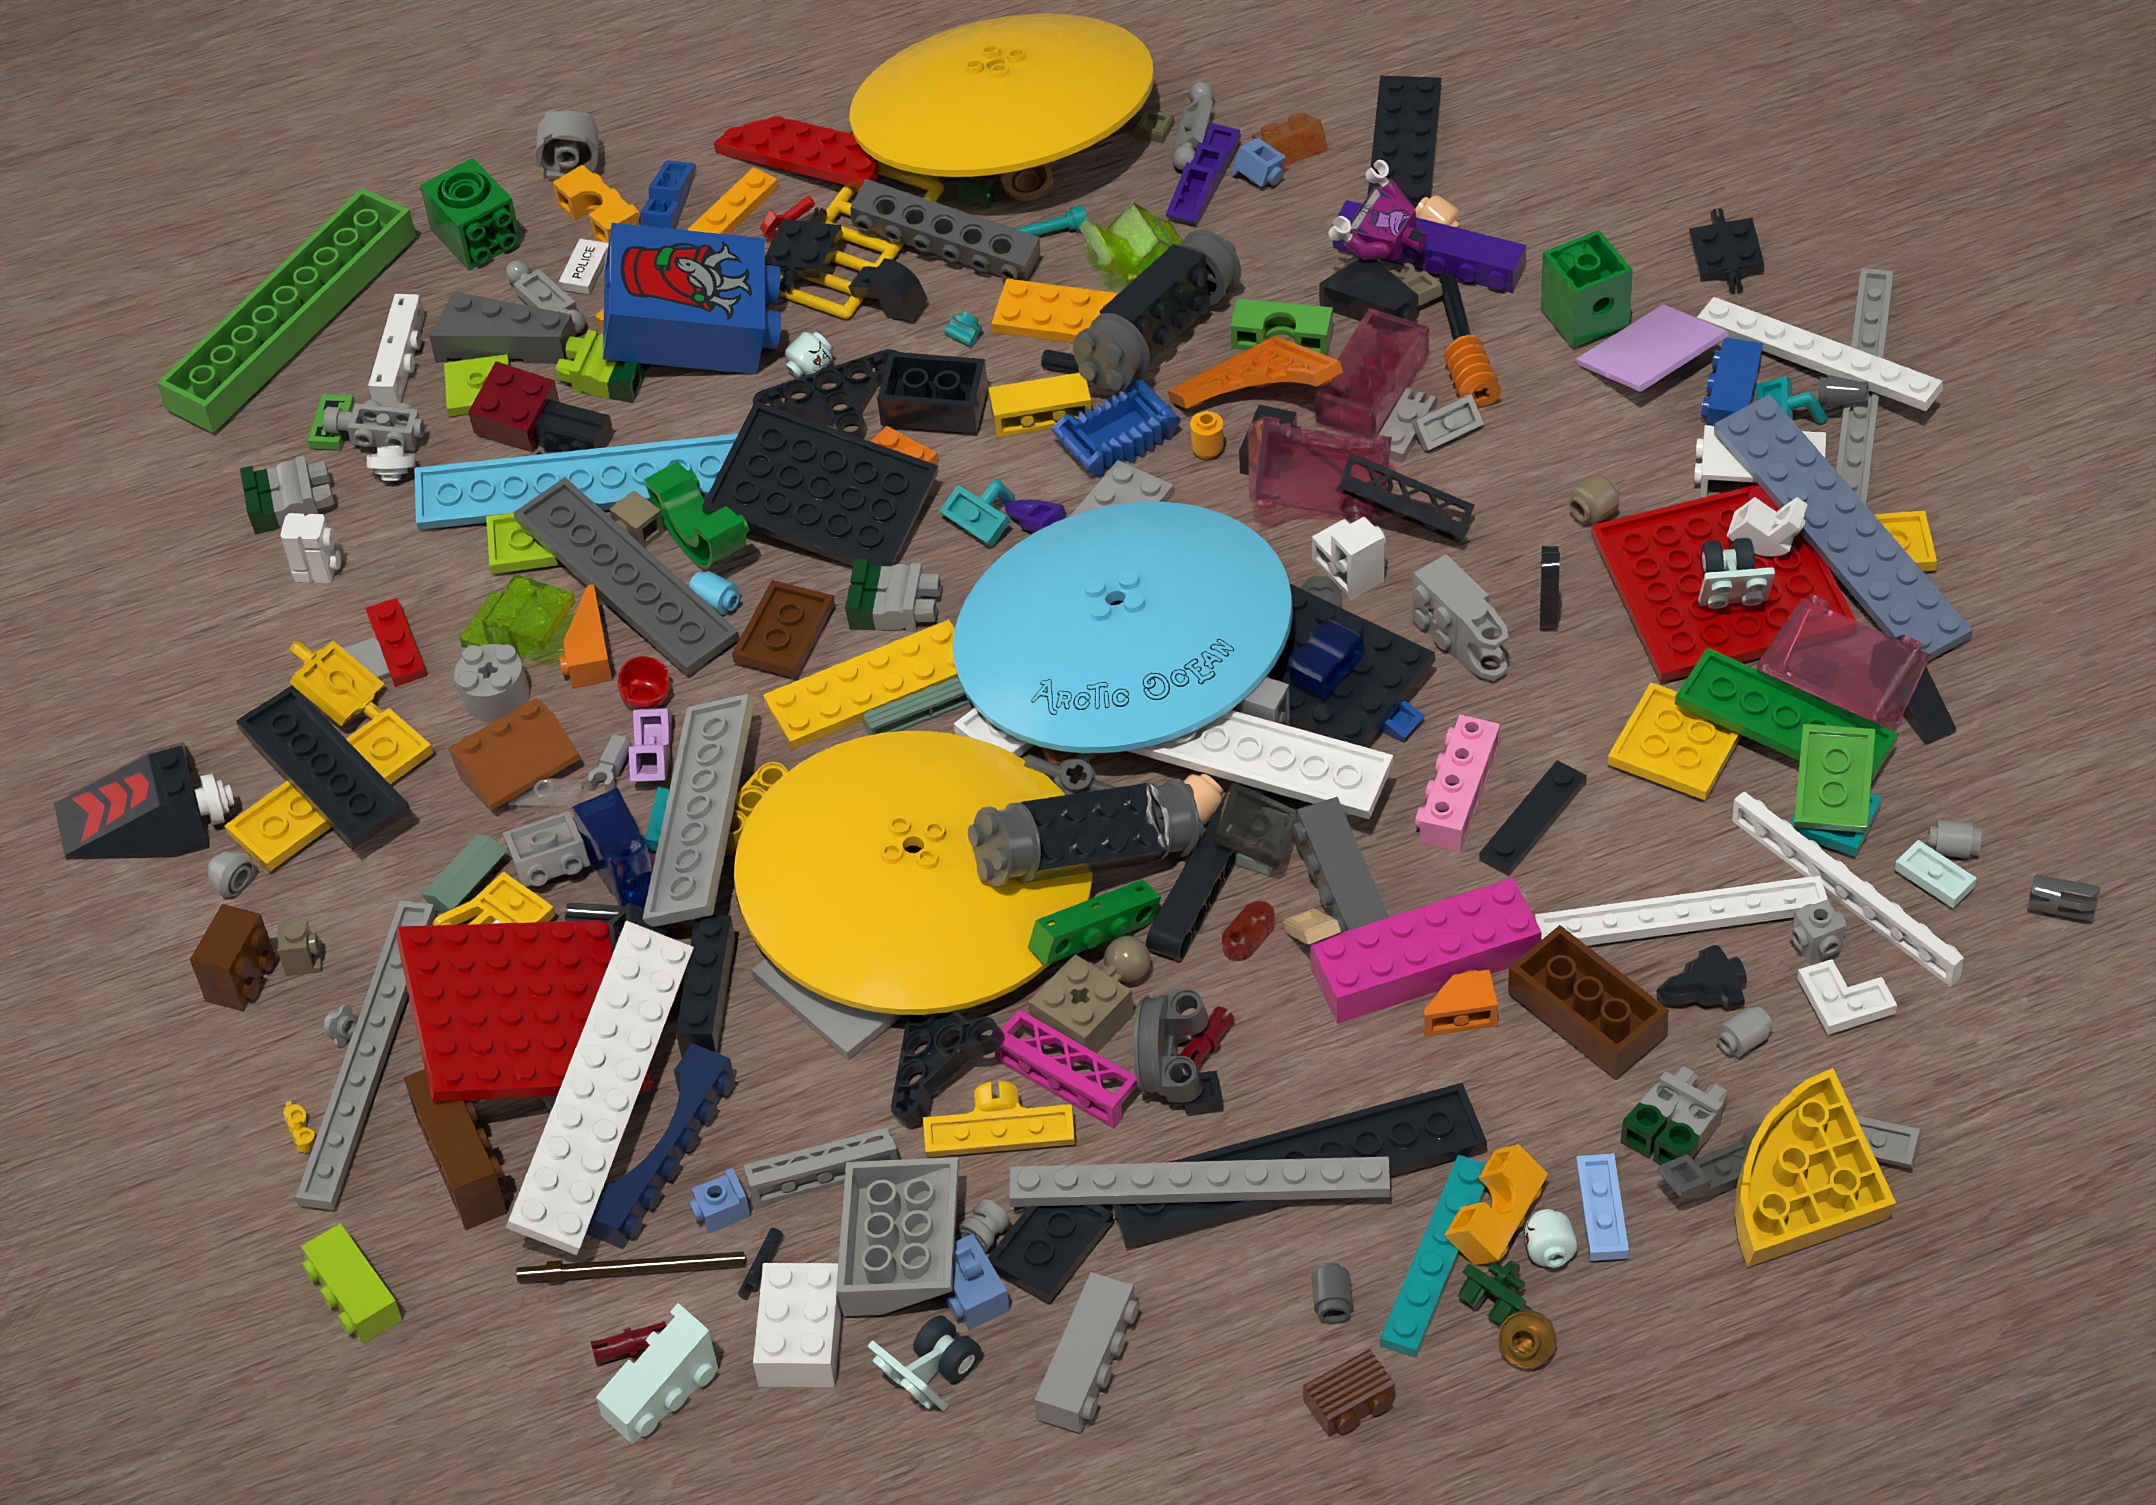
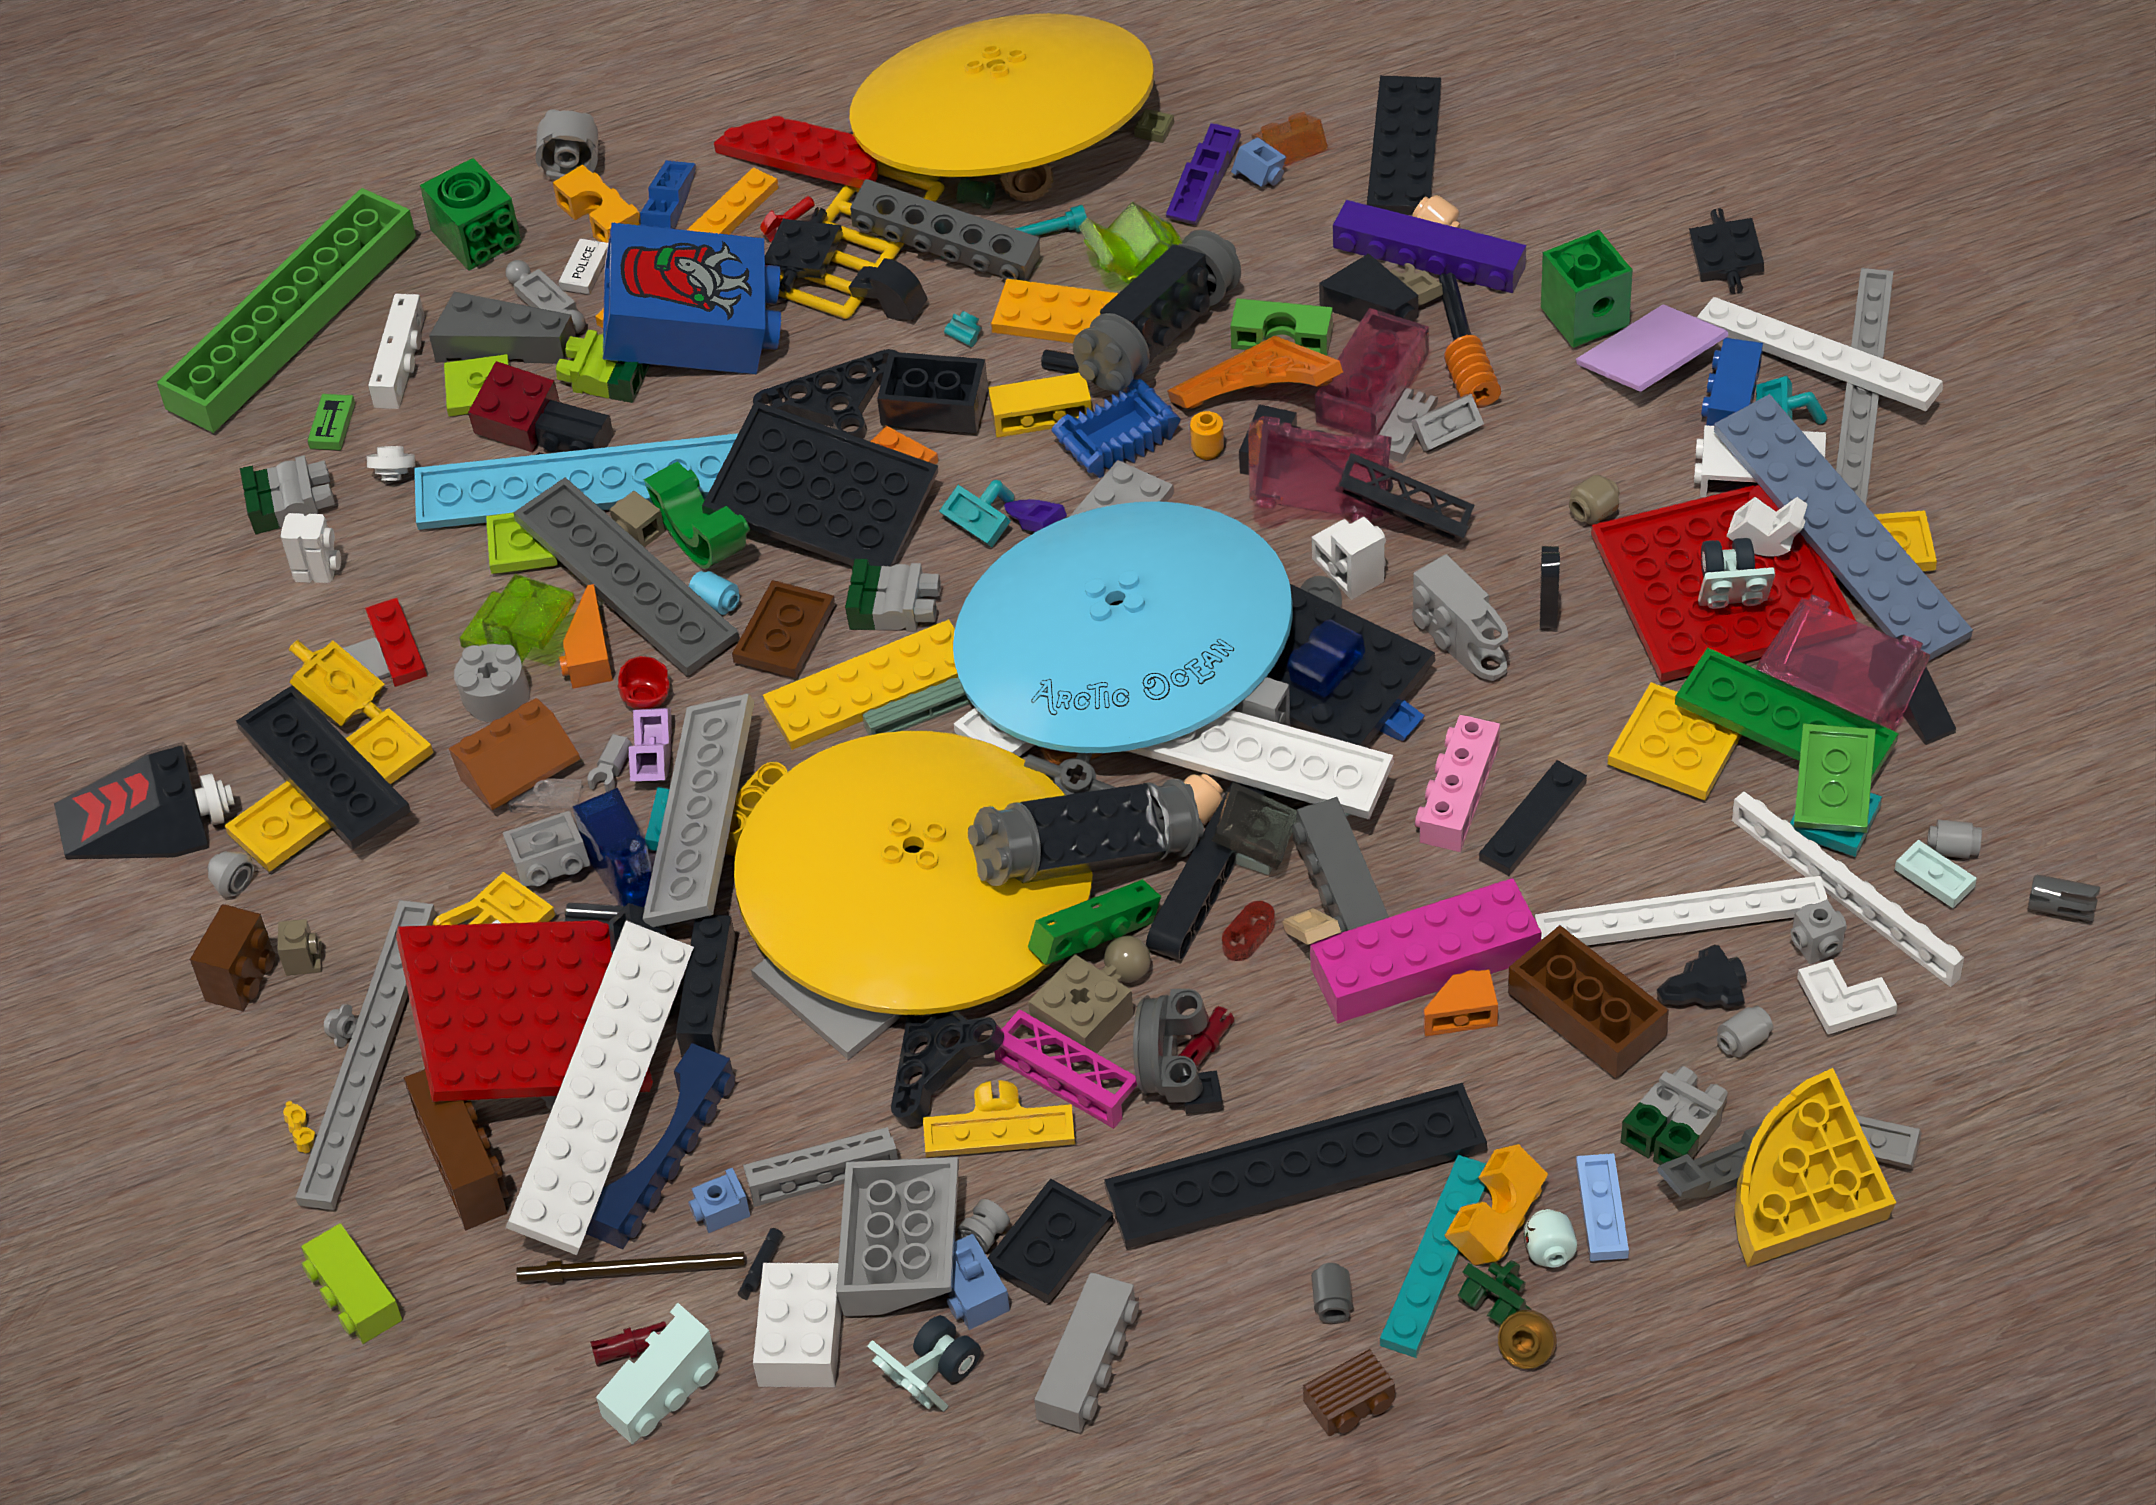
light grey brick [323,400,425,451] -> none
sand green piece [422,834,507,914] -> none
light aqua head [785,332,833,378] -> none
light grey plate [1010,1157,1390,1207] -> none
light grey plate [1172,82,1213,170] -> none
torso [1328,160,1427,261] -> none
dark grey cone [1818,375,1869,408] -> none

